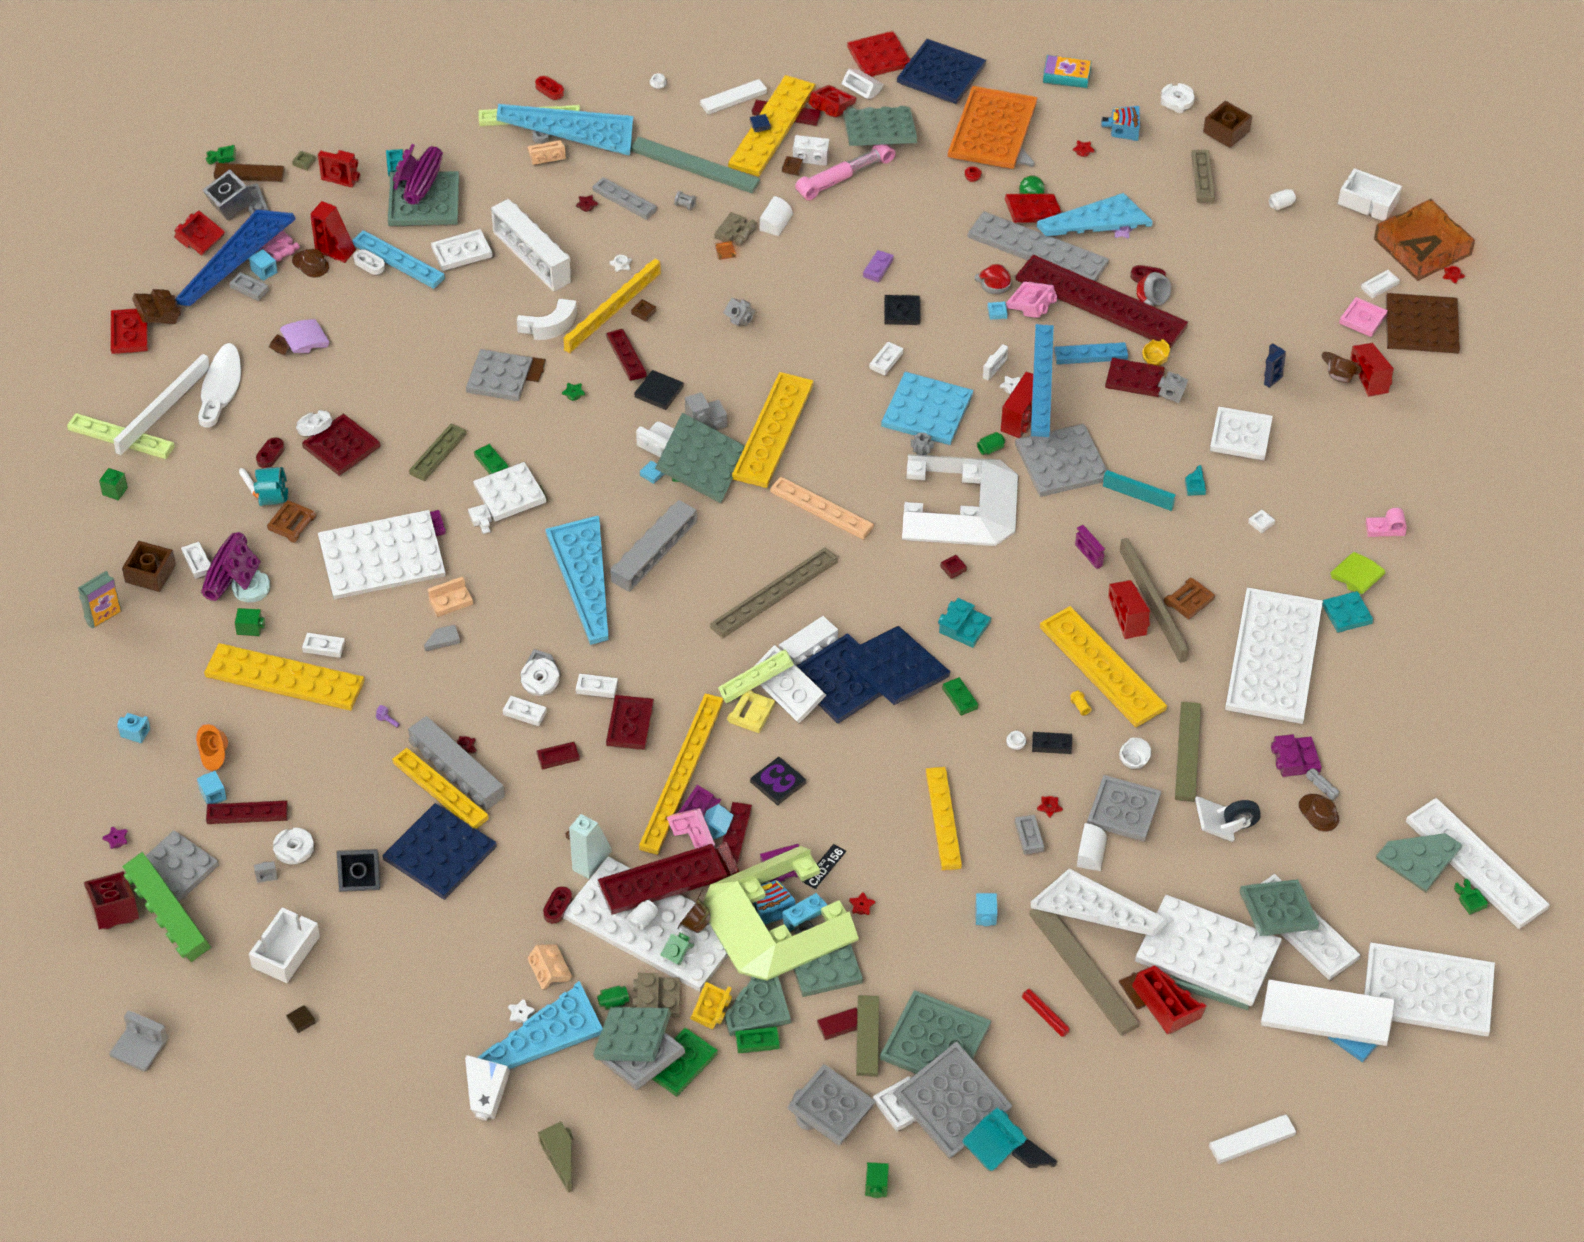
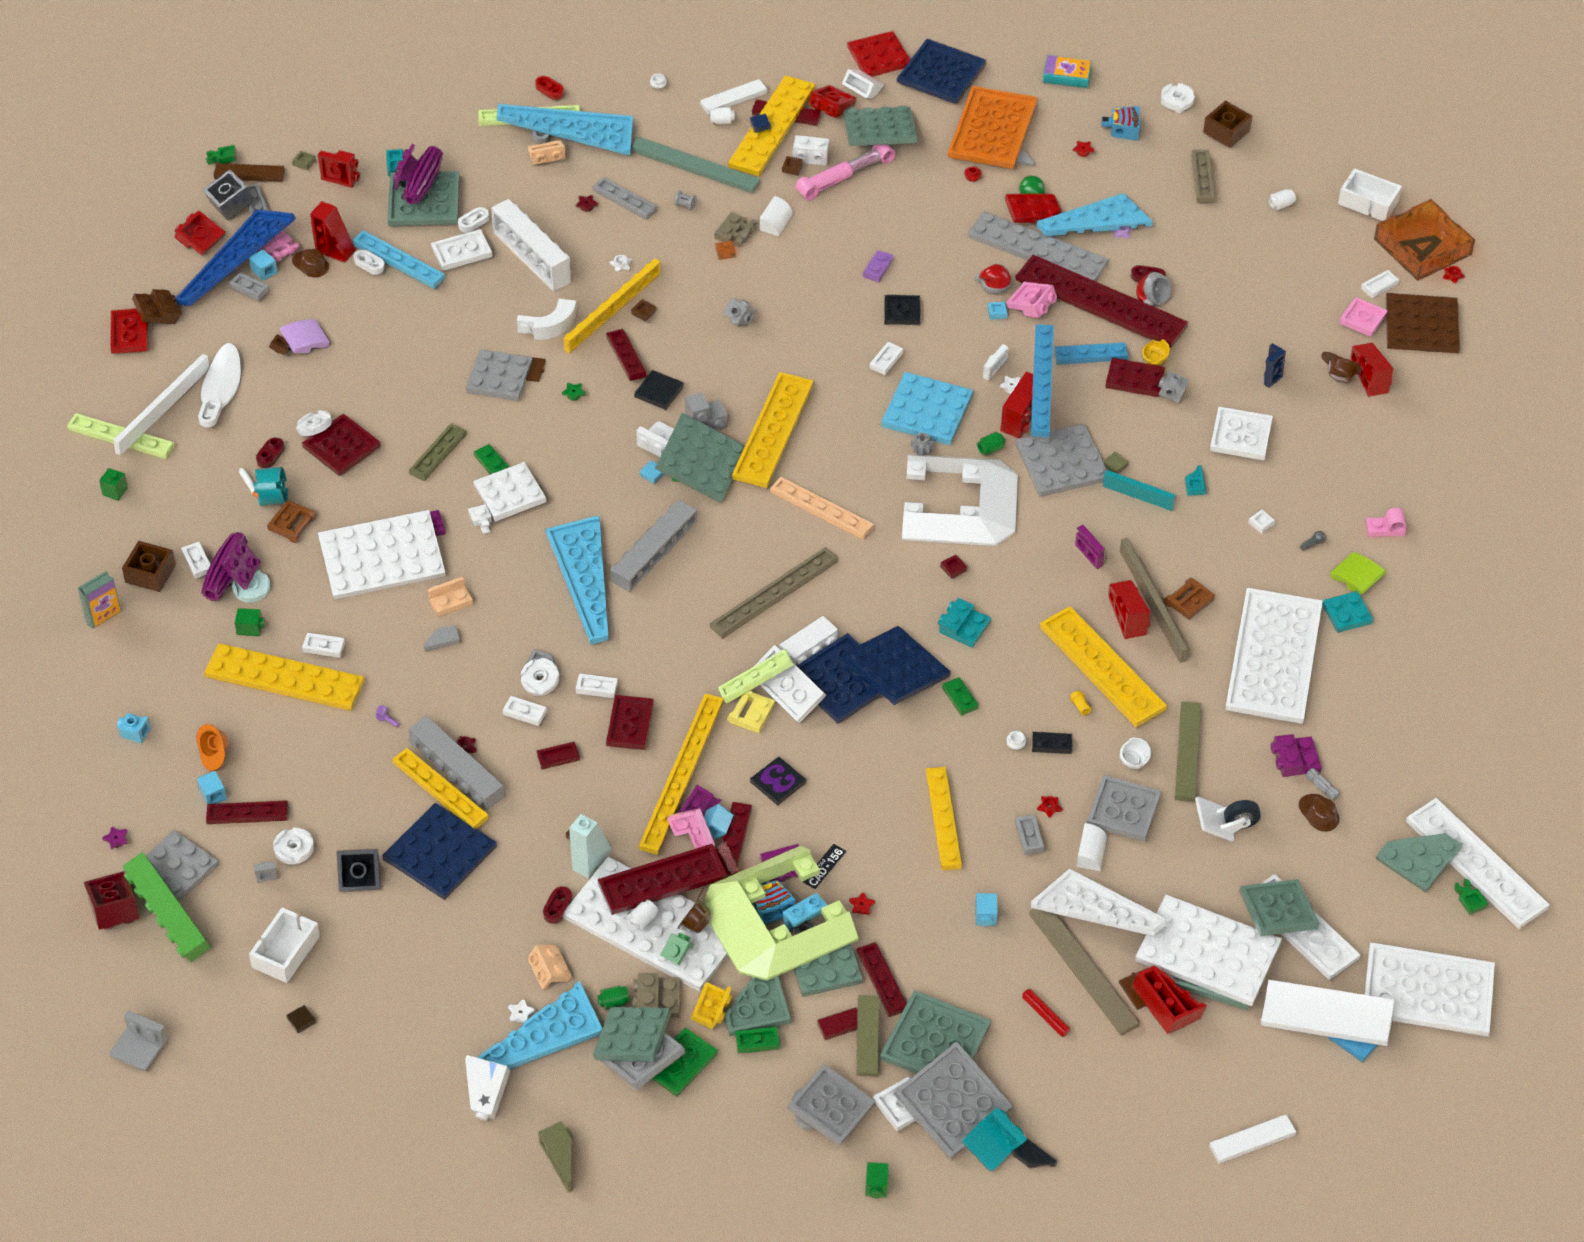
none -> white plate [458,207,489,233]
none -> white brick [710,107,735,125]
none -> dark red tile [857,942,907,1017]
none -> olive tile [1103,452,1129,474]
none -> dark grey piece [1300,531,1326,551]

